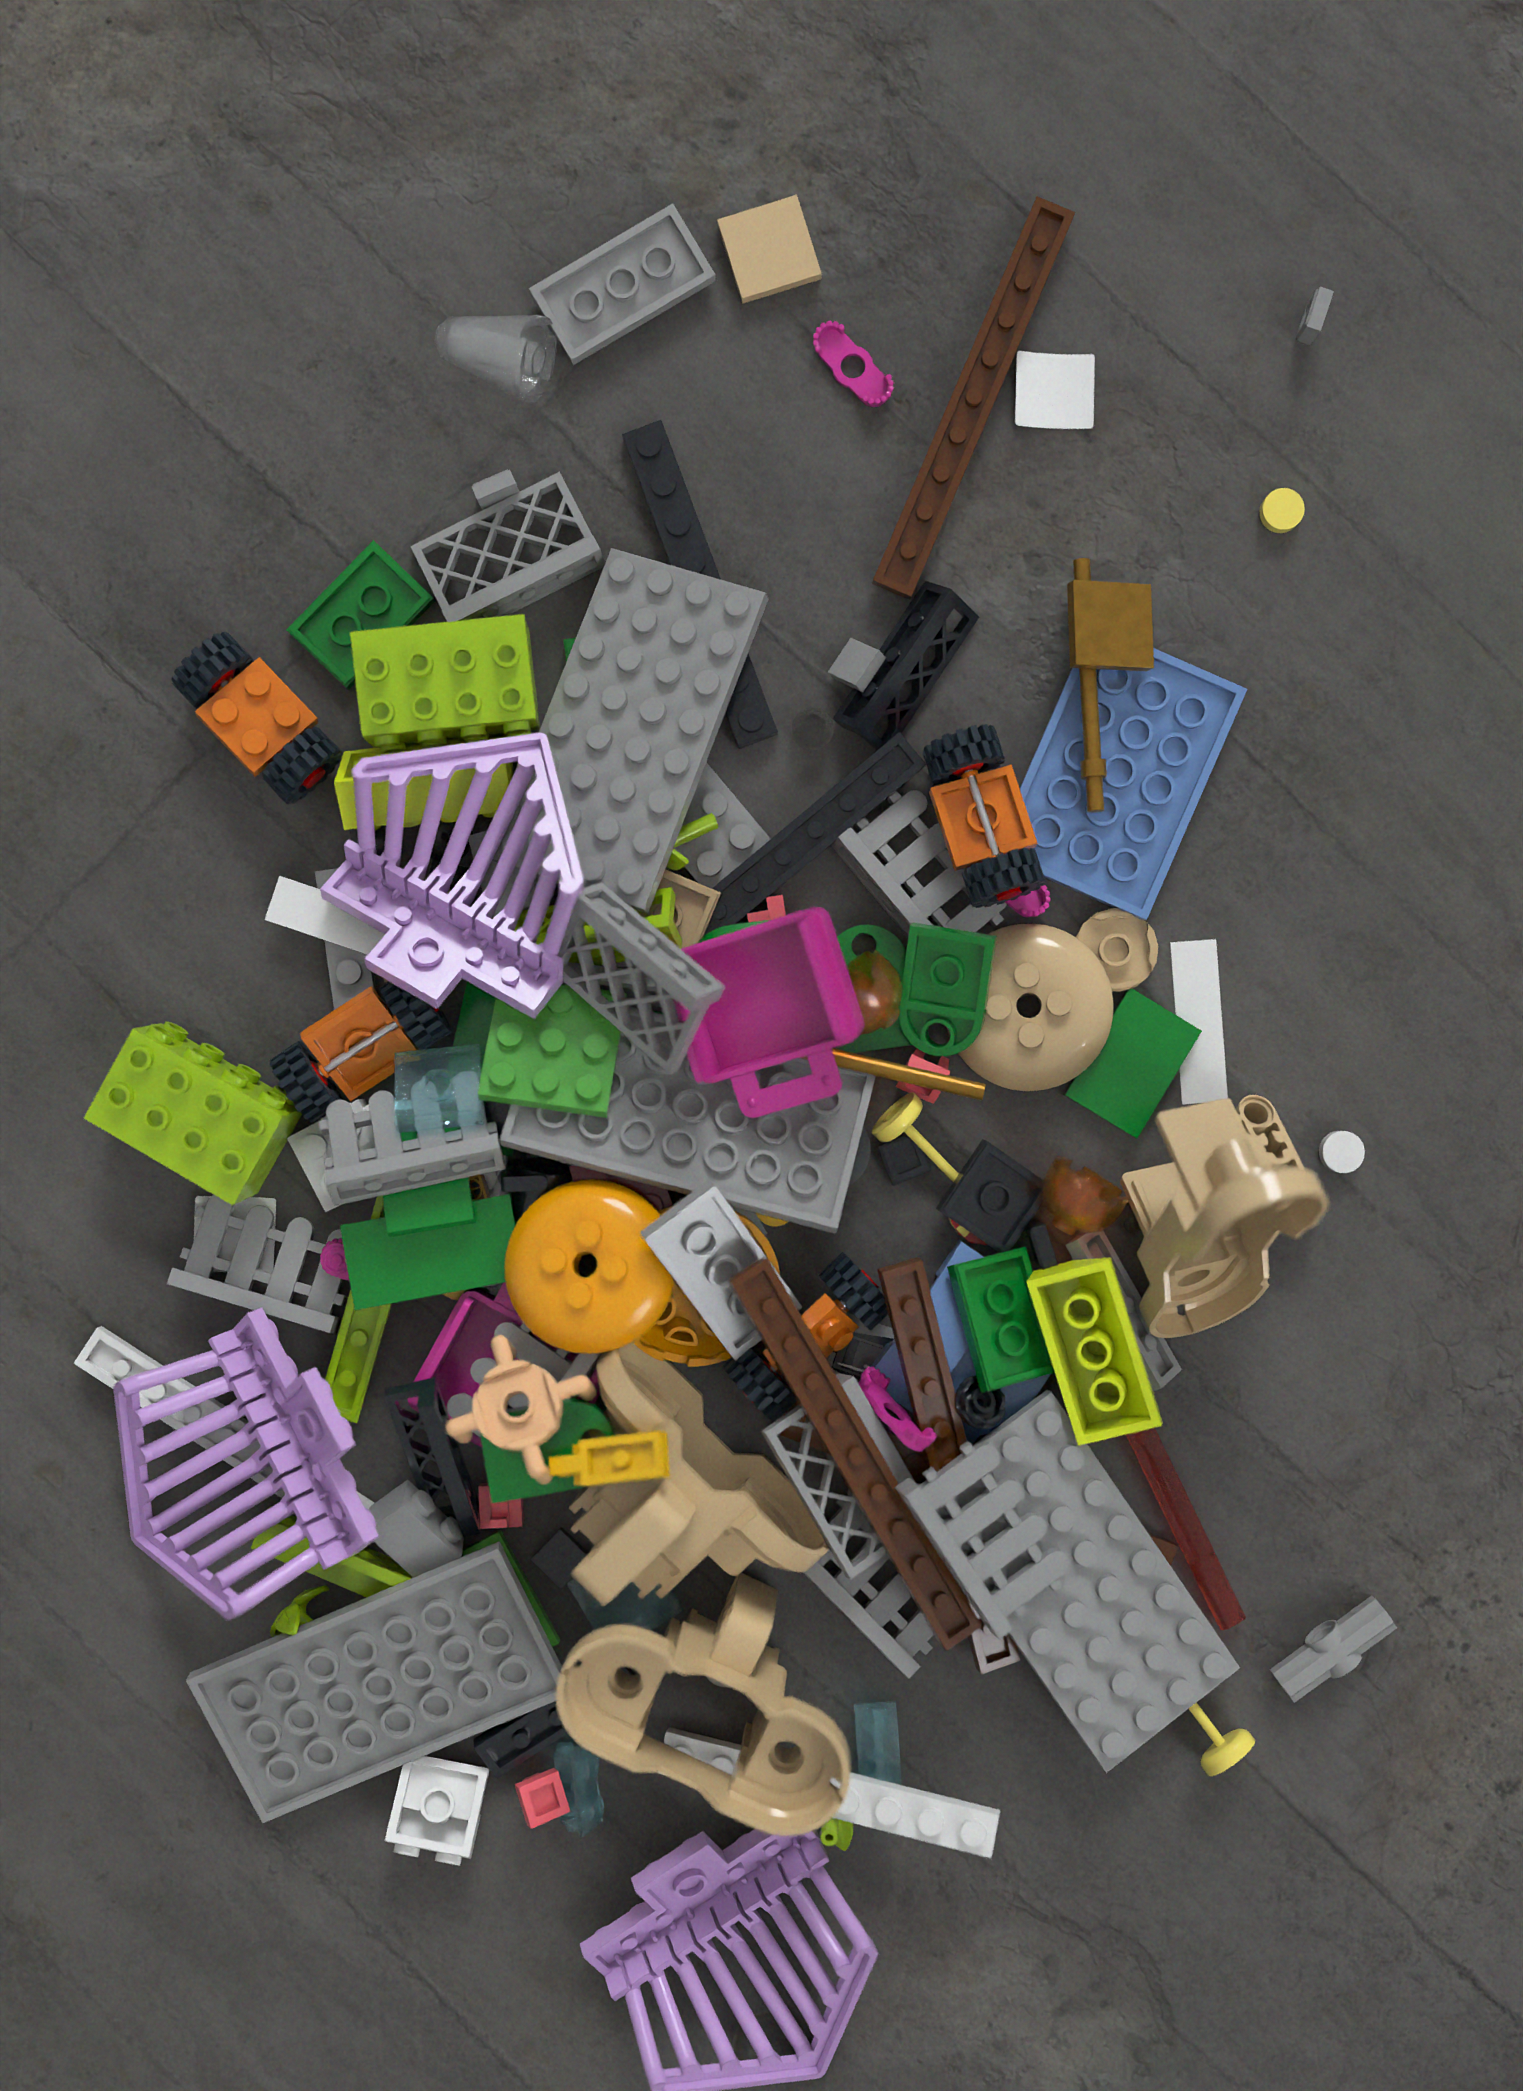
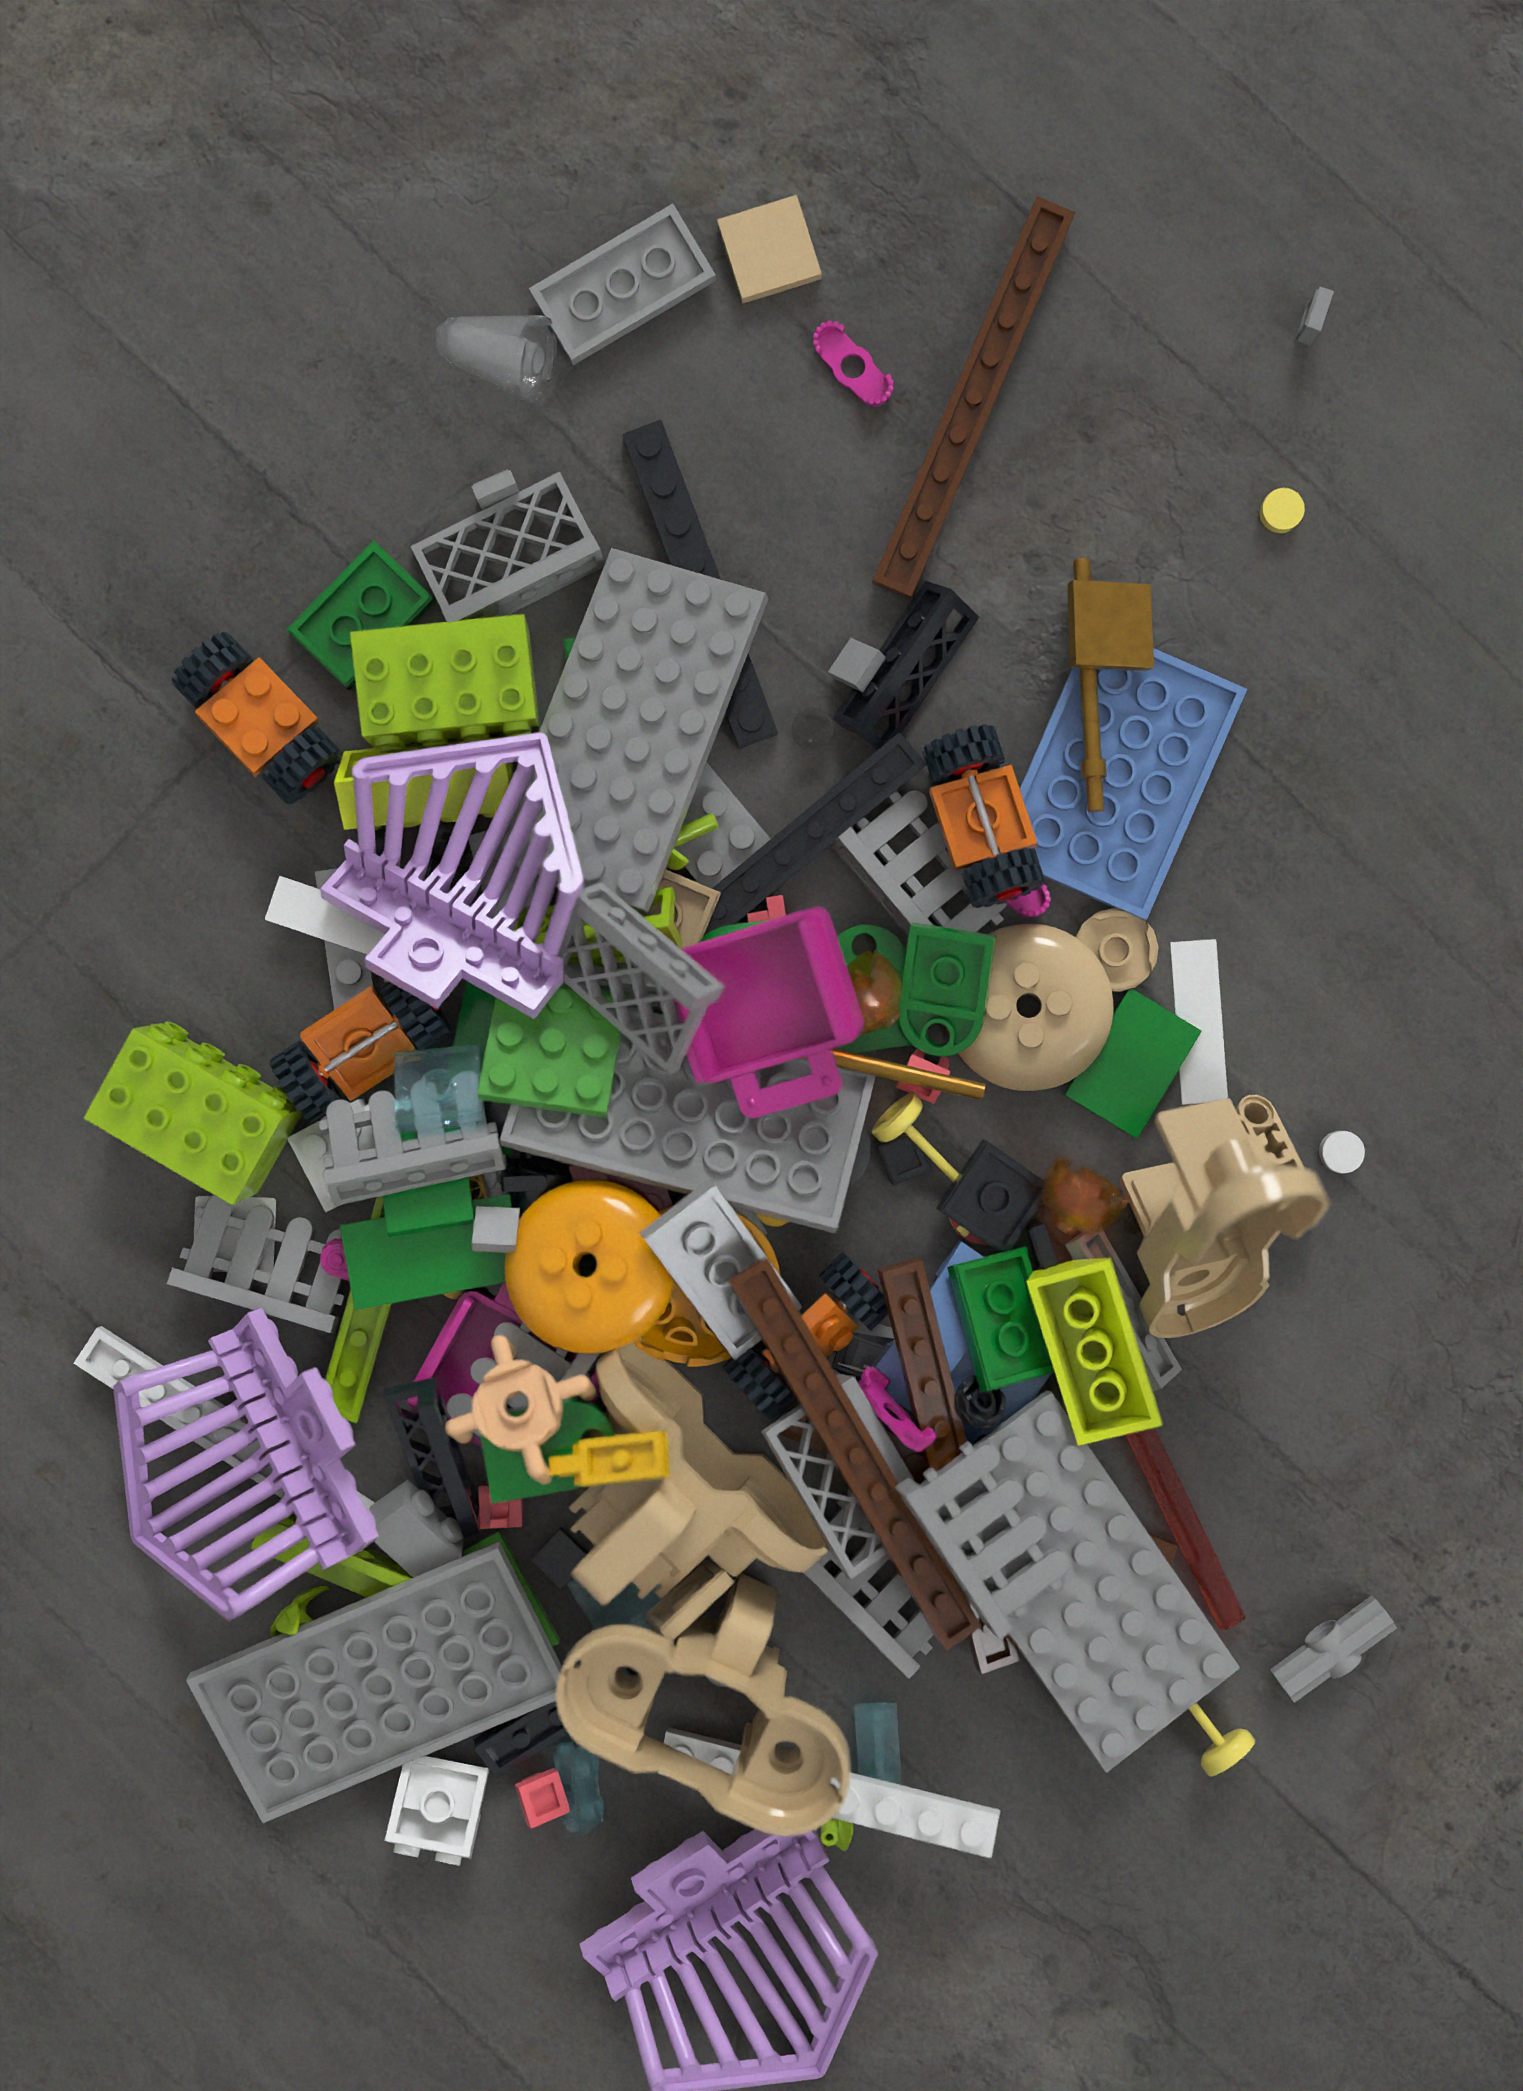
white sticker [1015,351,1095,429] -> none
none -> light grey tile [472,1206,520,1253]
none -> tan plate [644,1559,735,1642]

